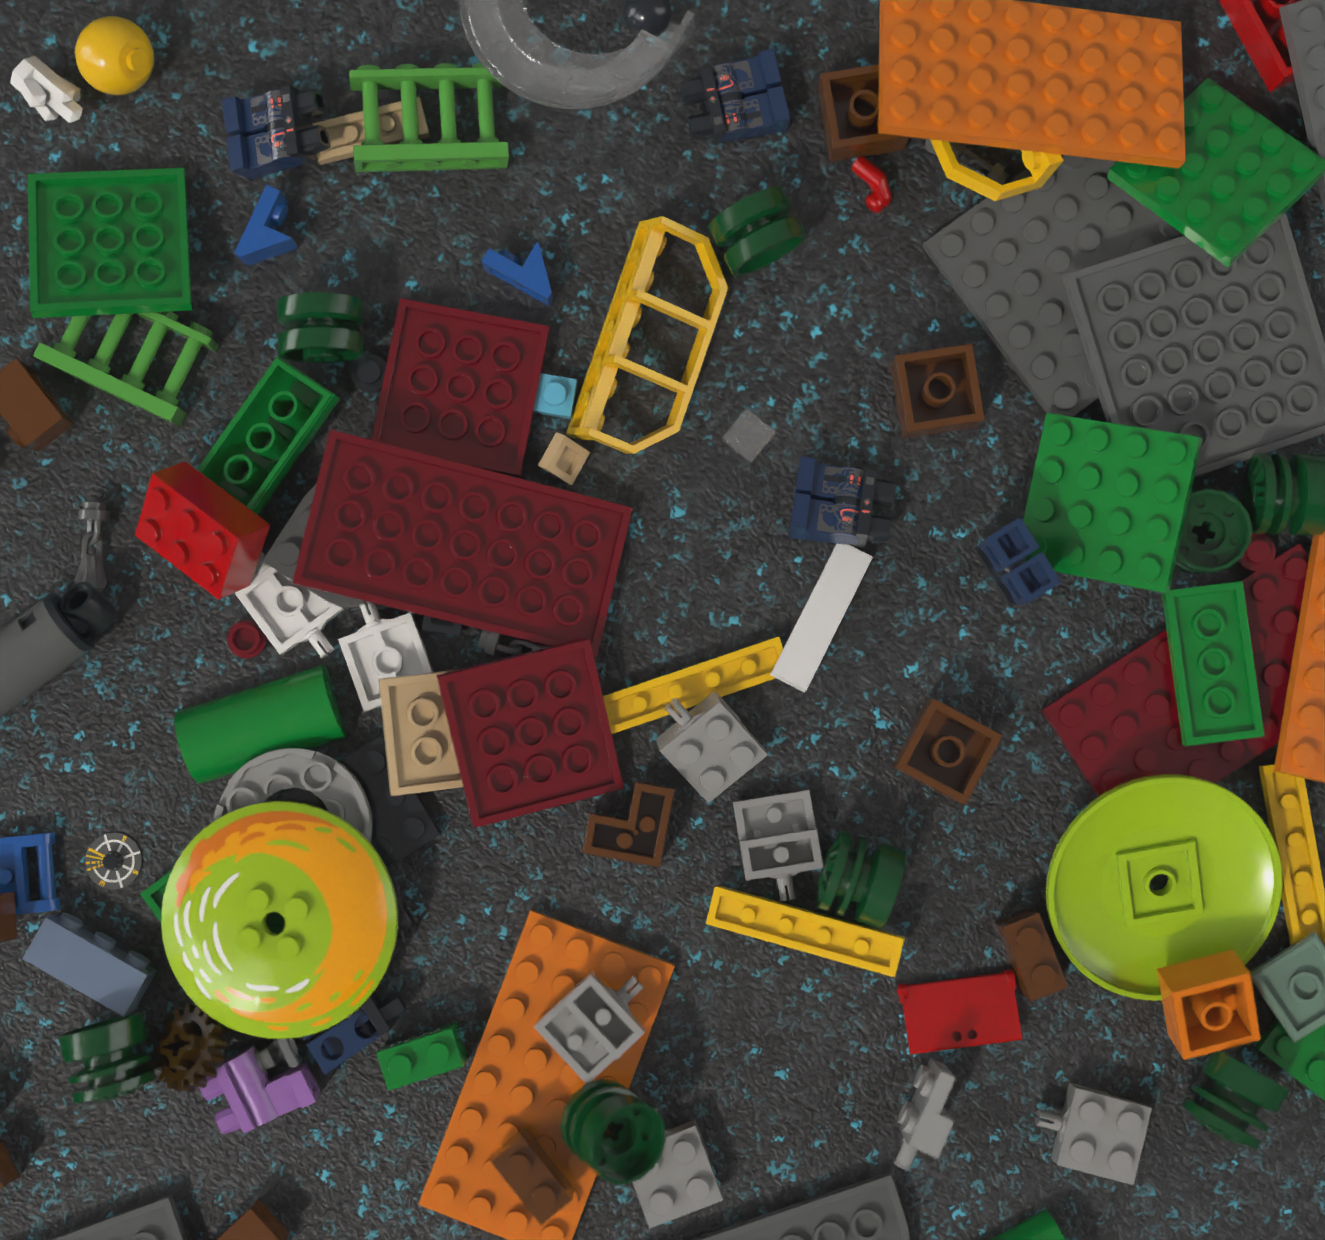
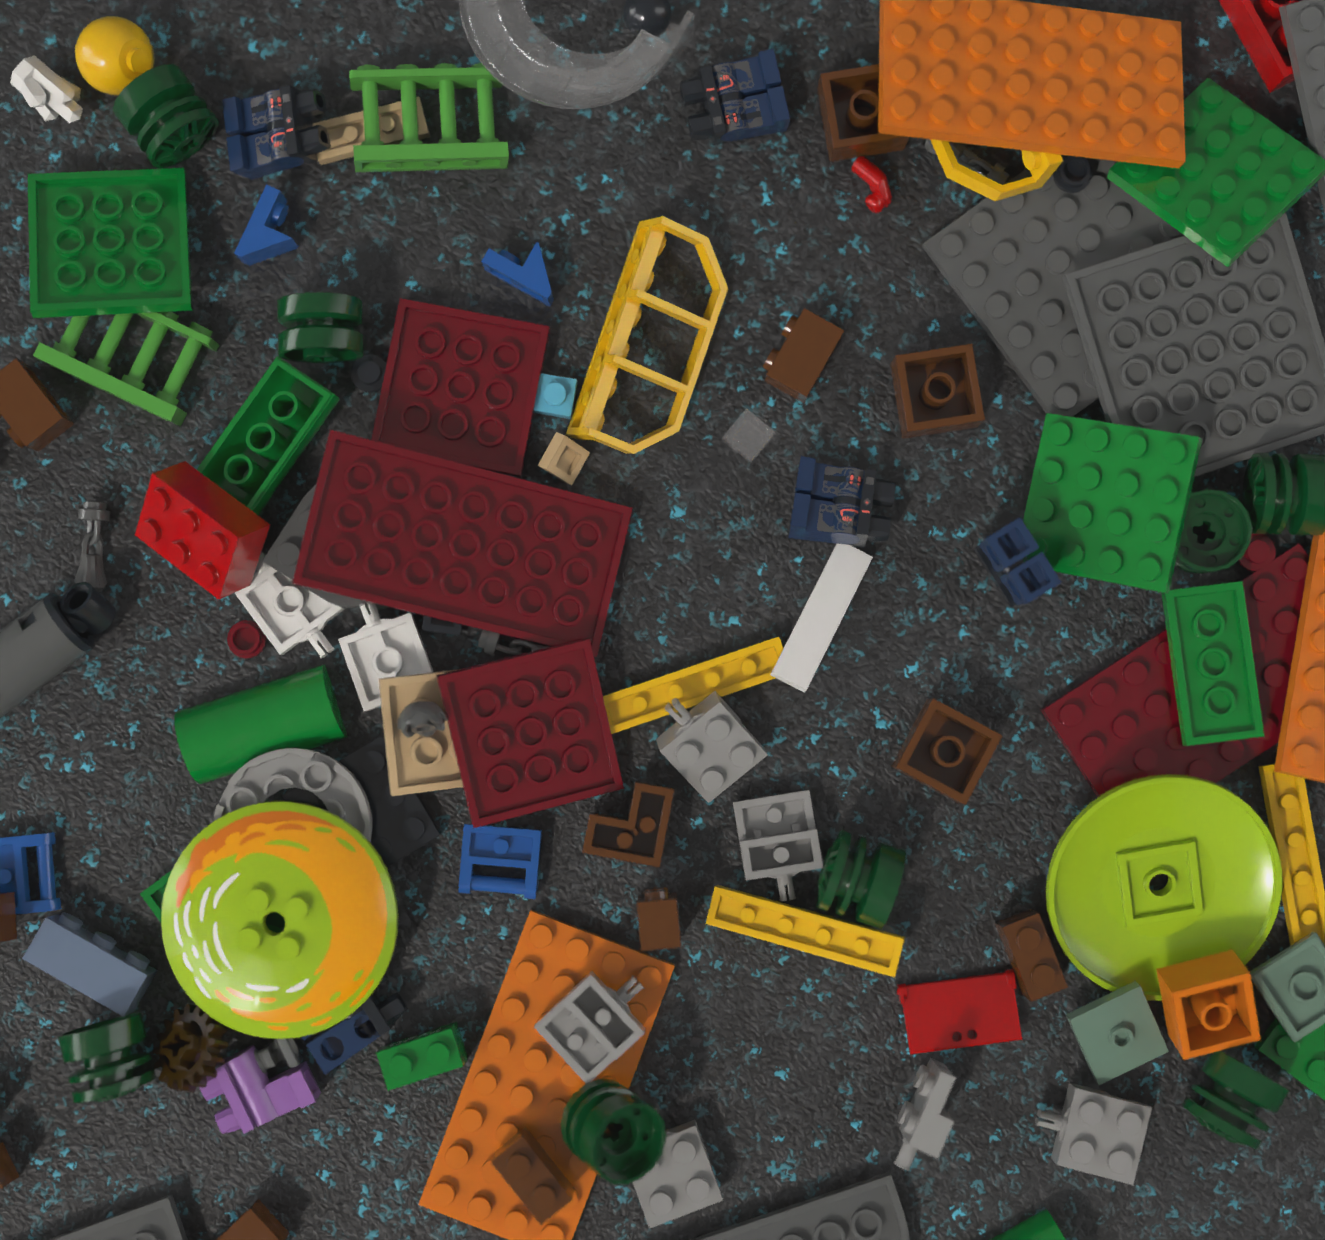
dark grey piece [85,832,143,890] -> none
dark green wheel [708,186,807,277] -> none
none -> dark green wheel [113,64,219,169]
none -> dark grey plate [397,701,447,737]
none -> blue plate [459,823,542,900]
none -> reddish brown brick [637,887,681,951]
none -> reddish brown brick [762,308,844,403]
none -> black plate [1053,155,1092,193]
none -> sand green plate [1066,981,1169,1085]

